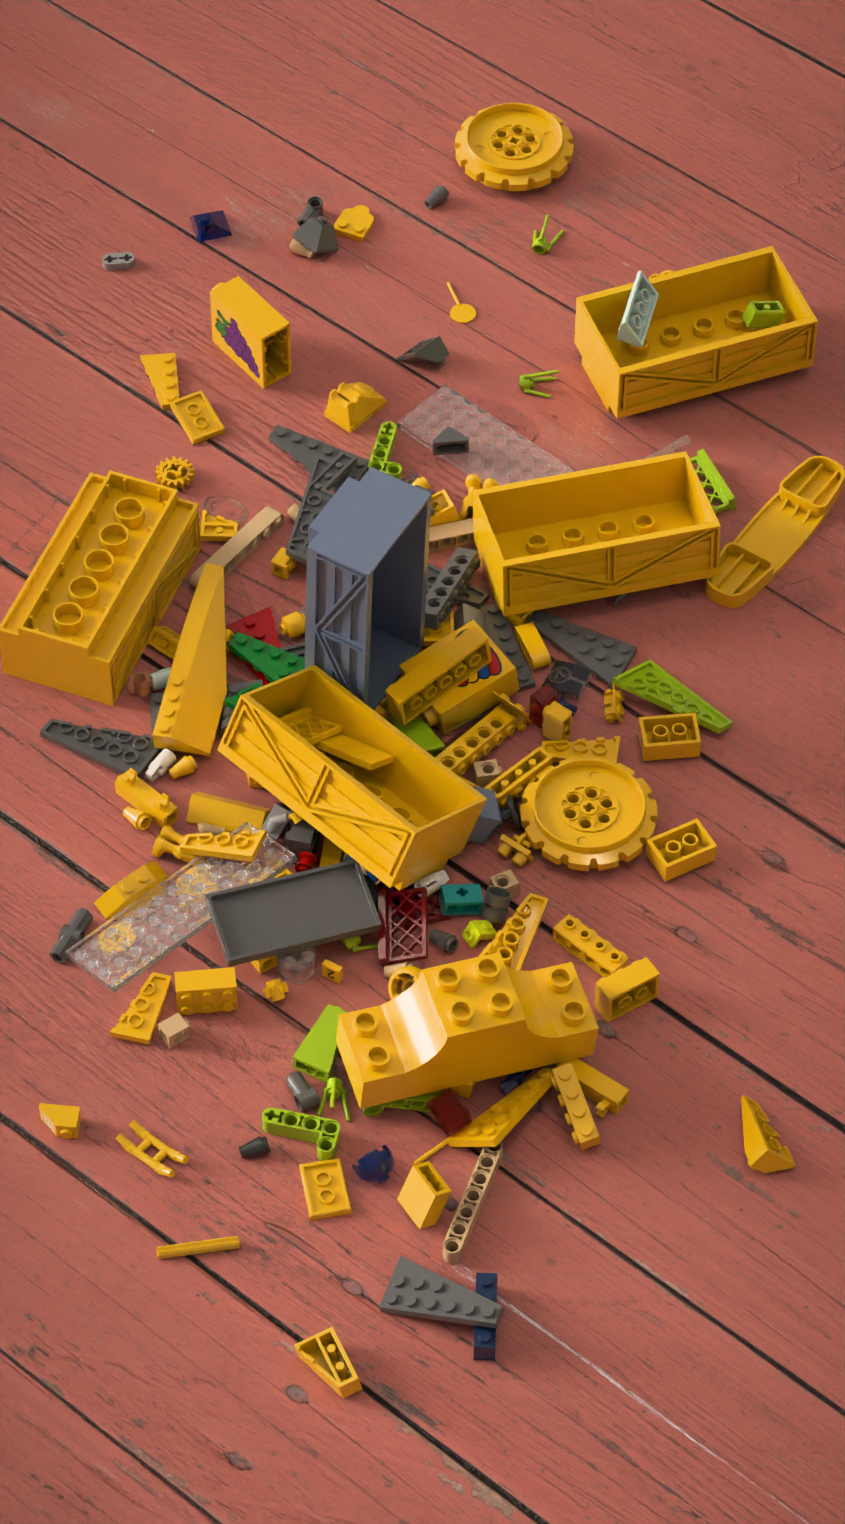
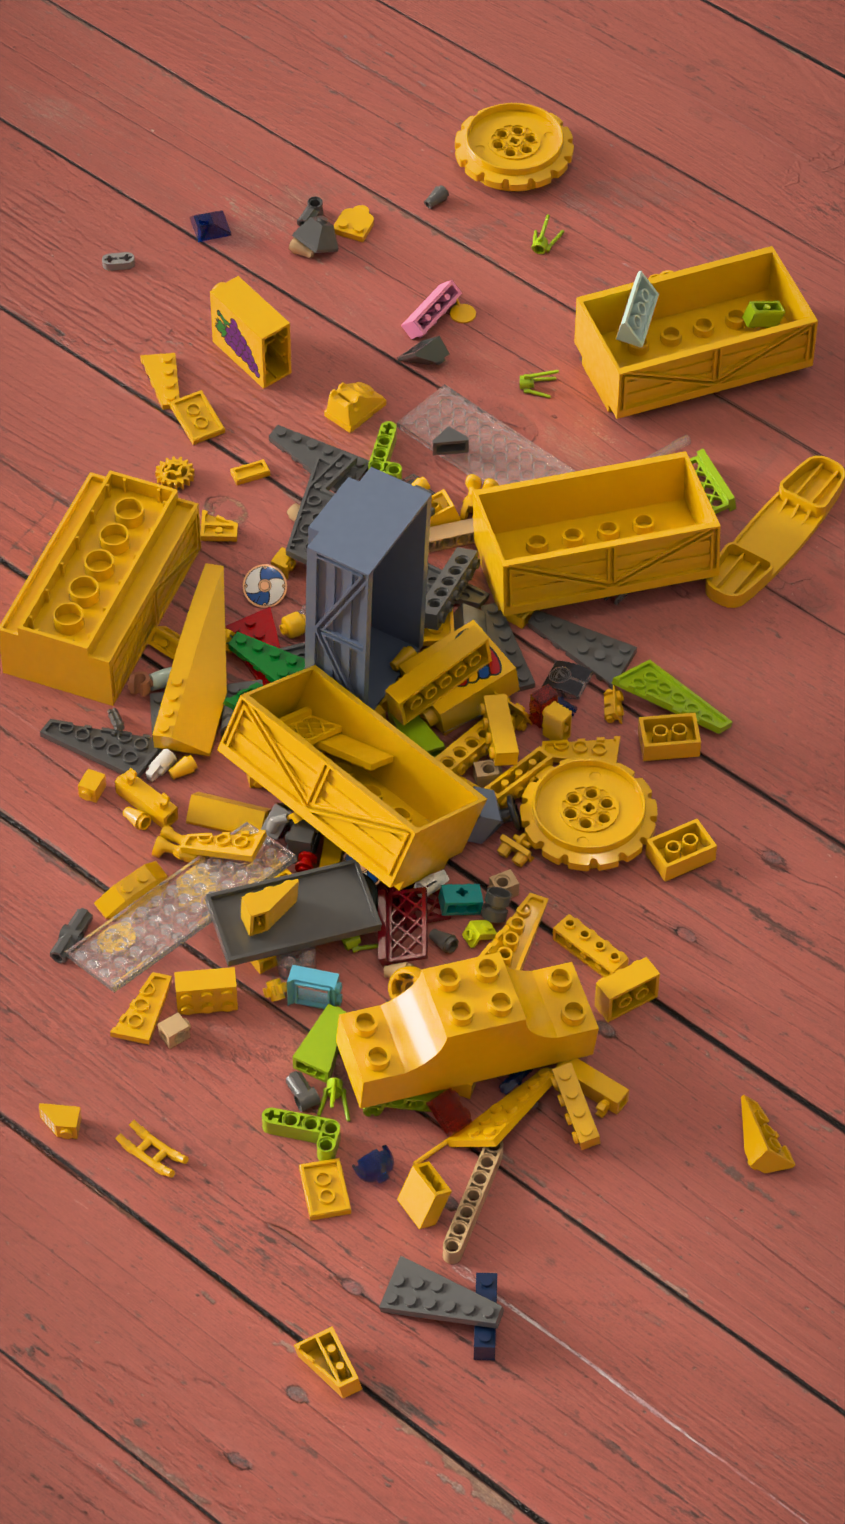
yellow axle [156,1236,240,1259] -> none
tan beam [189,505,285,588] -> none
tan cone [196,822,225,836] -> none
pearl dark grey cone [239,1136,271,1159] -> none
yellow tile [322,959,343,984] -> none
yellow beam [514,622,551,670] -> none
none -> yellow brick [78,769,106,803]
none -> dark grey axle [107,708,125,732]
none -> yellow tile [230,459,271,485]
none -> yellow slope [241,878,299,937]
none -> shield [243,564,287,608]
none -> medium azure window [287,965,343,1009]
none -> yellow cone [389,645,417,671]
none -> bright pink brick [401,280,462,339]
none -> yellow brick [479,694,519,766]

